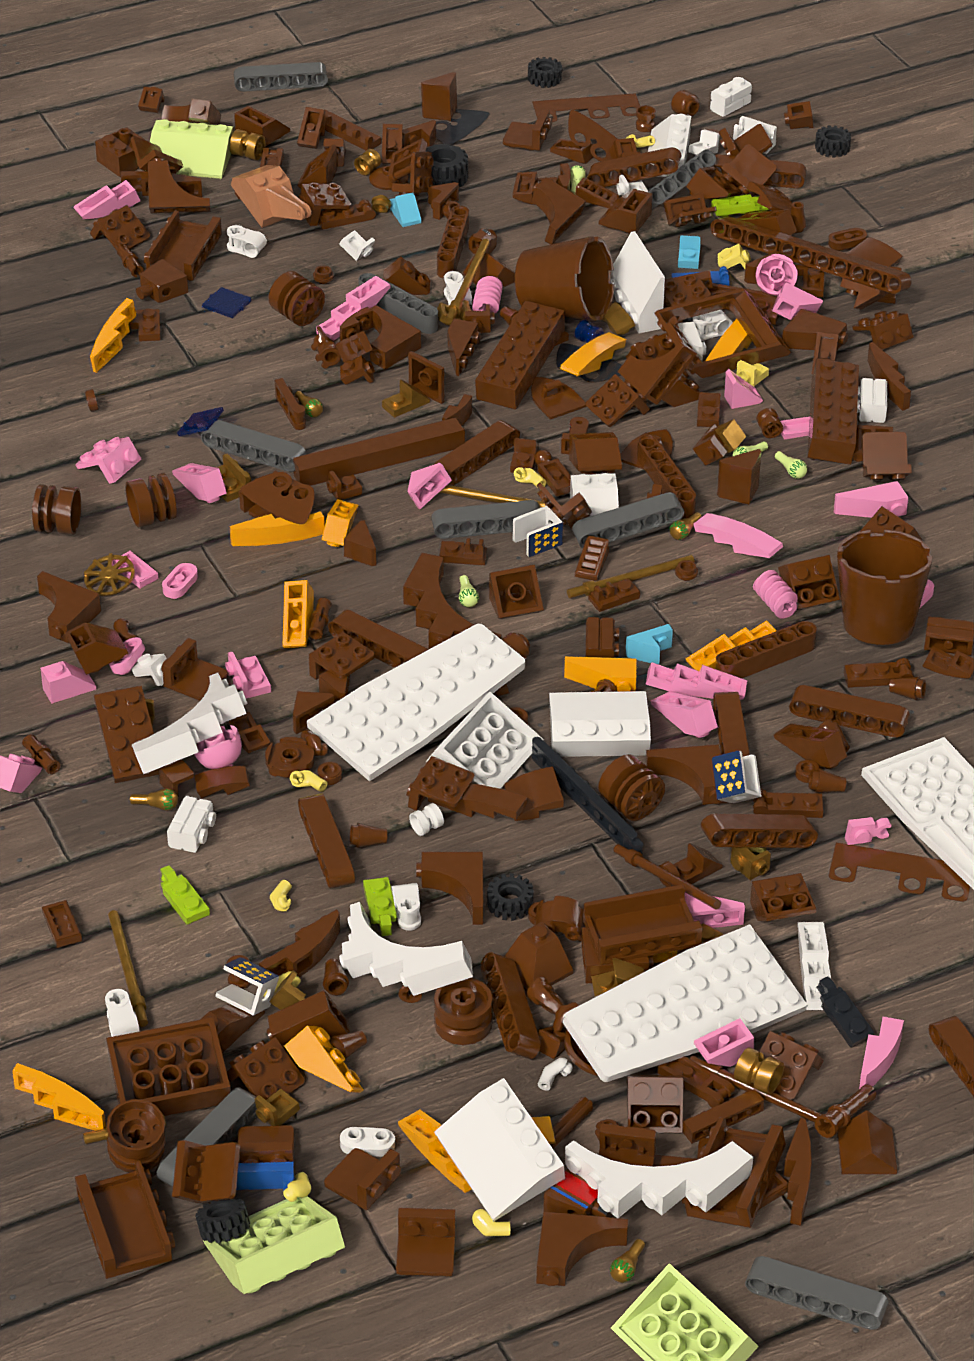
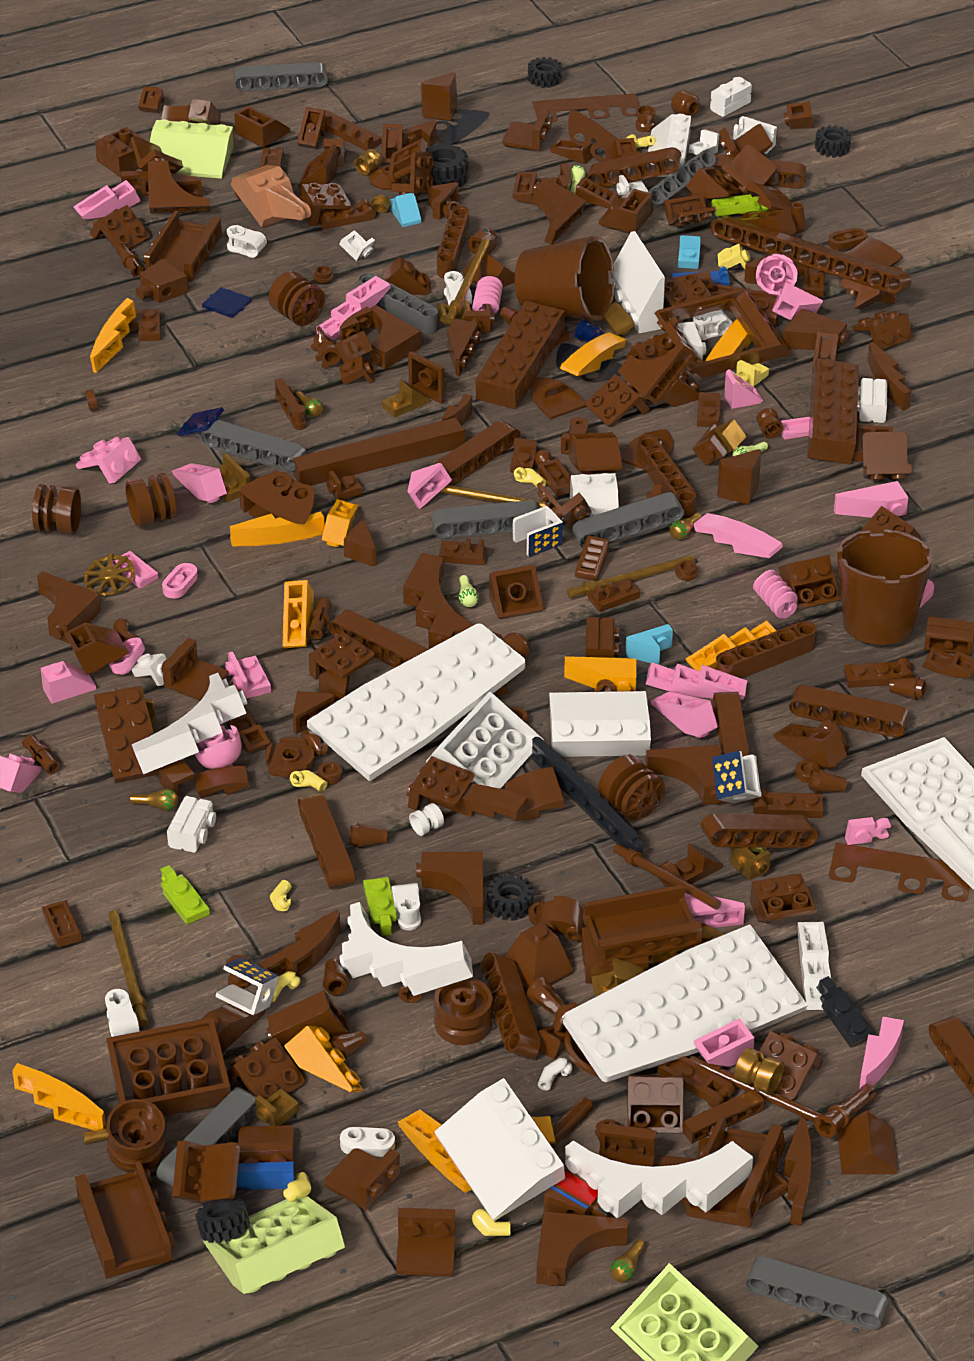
pearl gold wheel [229,129,266,160] -> none
pearl gold panel [269,971,306,1010] -> none
yellowish green piece [775,451,807,479] -> none

